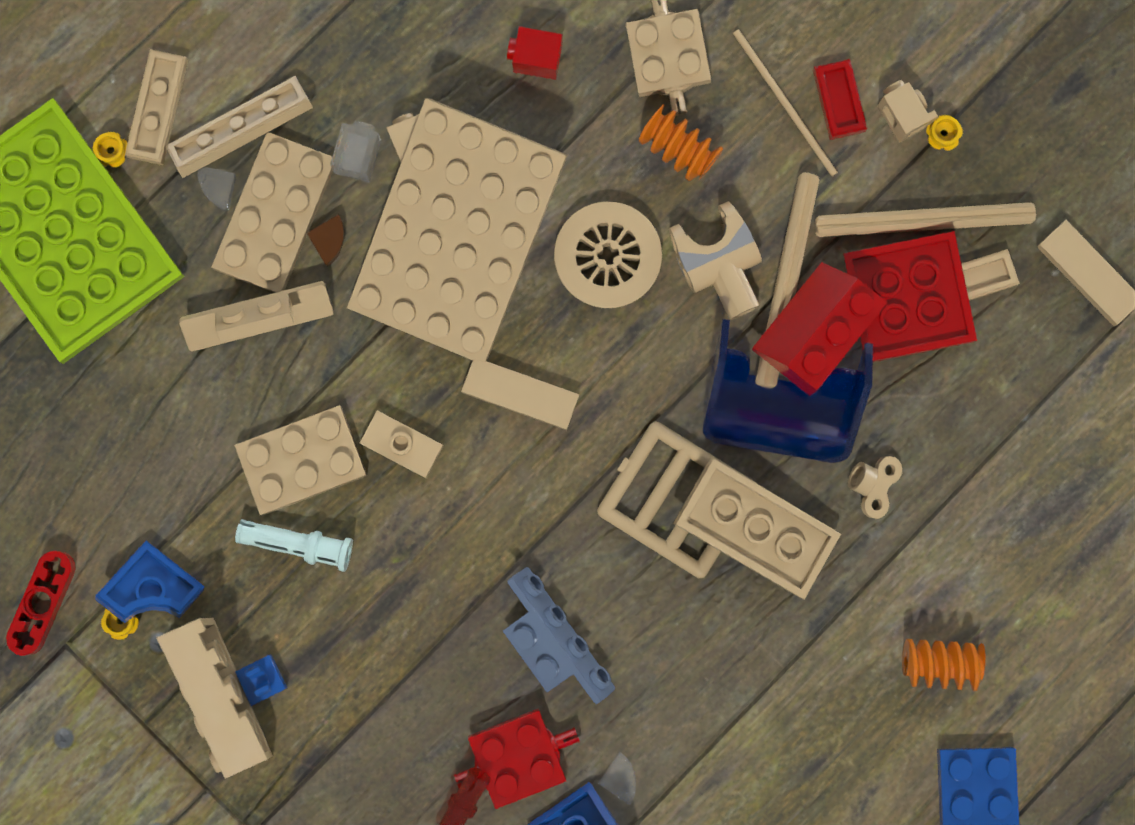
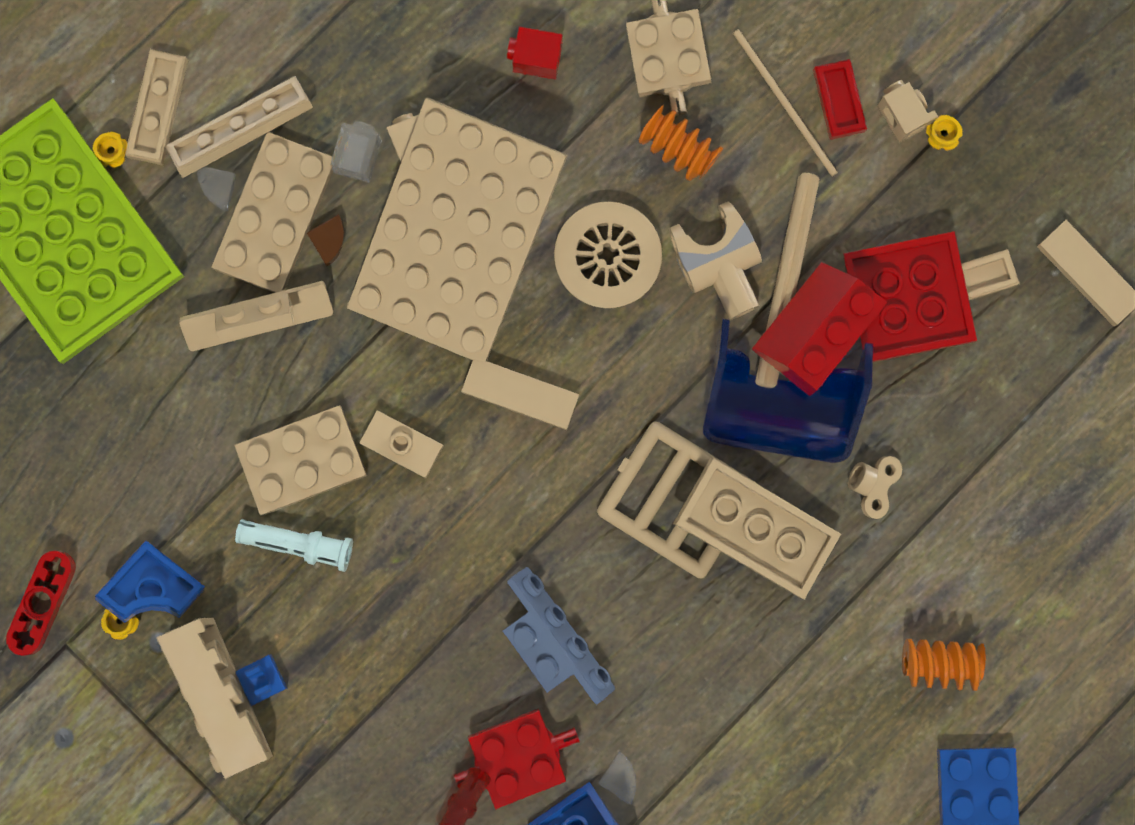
tan axle [815,202,1036,237] -> none

